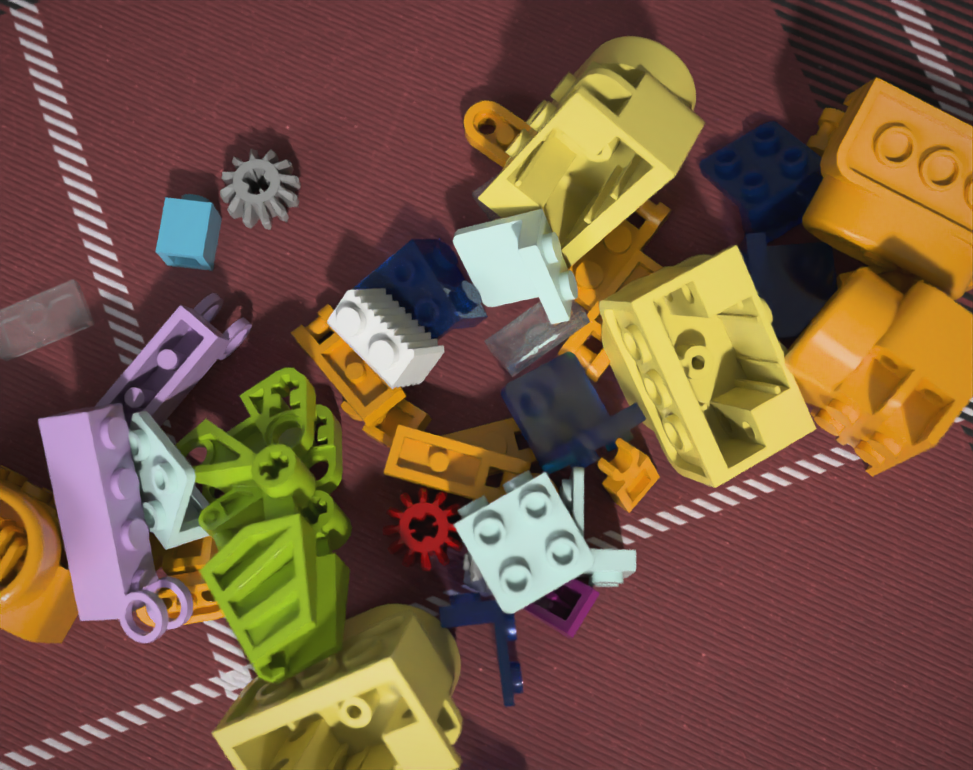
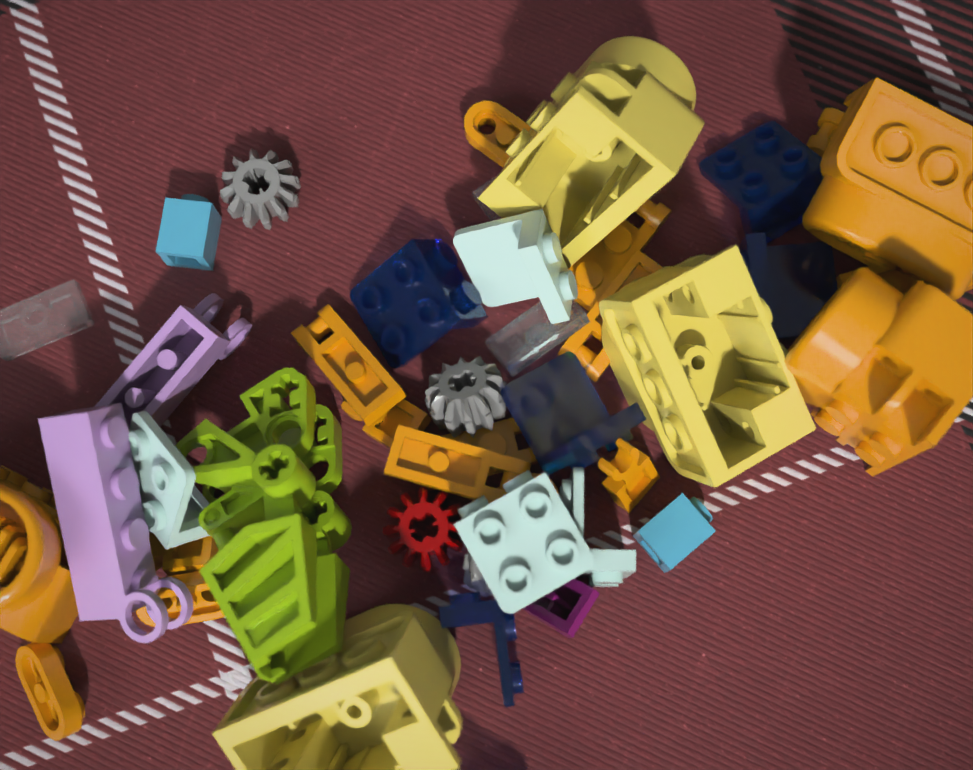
white brick [327,288,444,389] -> none
none -> light orange plate [15,642,85,741]
none -> light grey gear [425,356,509,438]
none -> medium azure brick [633,493,716,573]

